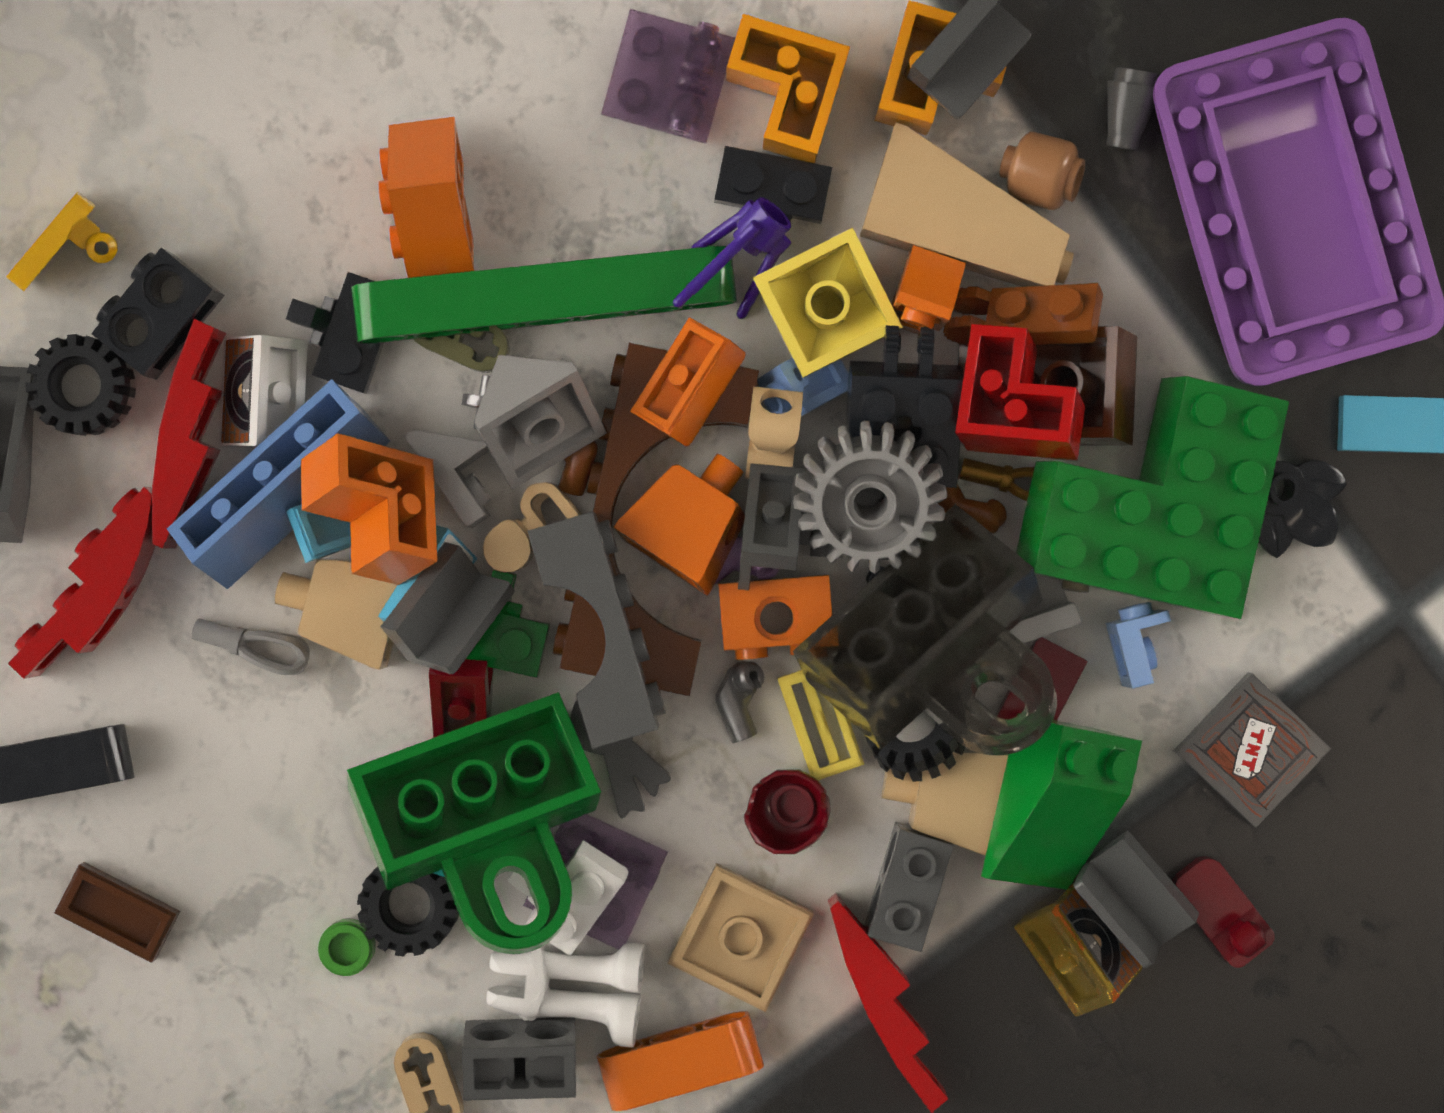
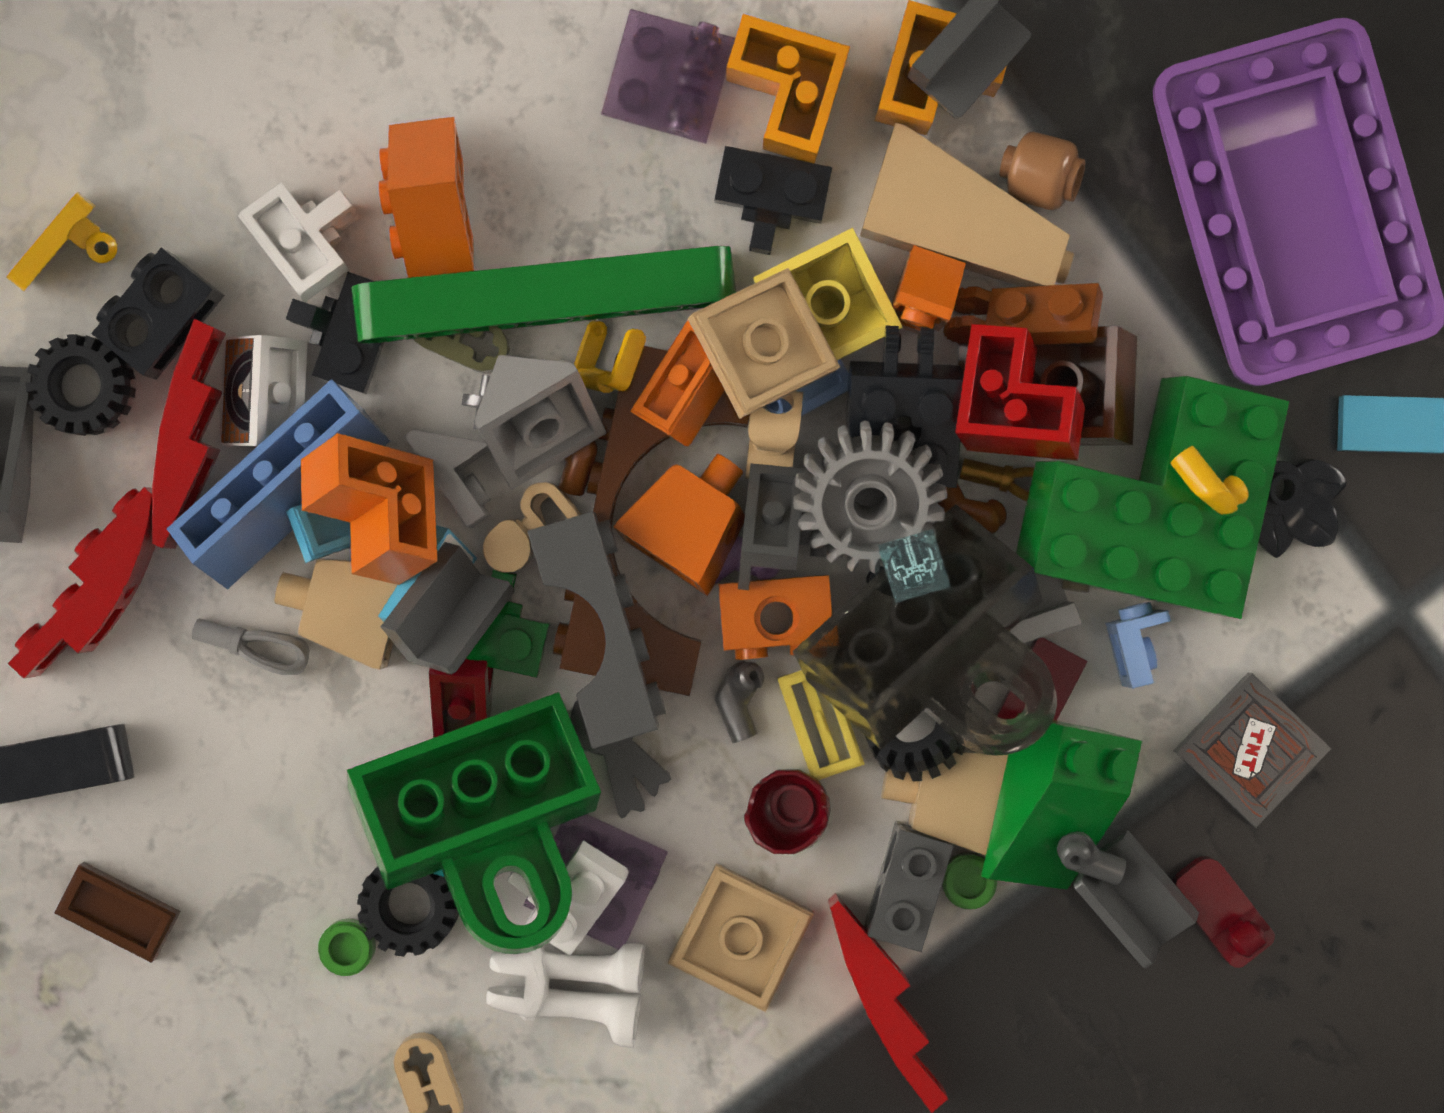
dark grey brick [462,1018,576,1101] -> none
orange beam [596,1011,764,1111] -> none
dark purple plant [673,197,792,319] -> none
clear yellow panel [1014,883,1142,1017] -> none
dark grey cone [1106,67,1159,151] -> none
none -> white hinge [238,182,359,303]
none -> yellow piece [574,320,646,393]
none -> tan tile [687,268,840,419]
none -> clear light blue tile [878,529,950,603]
none -> bright green tile [942,852,997,909]
none -> dark grey arm [1057,831,1126,885]
none -> yellow arm [1170,446,1249,515]

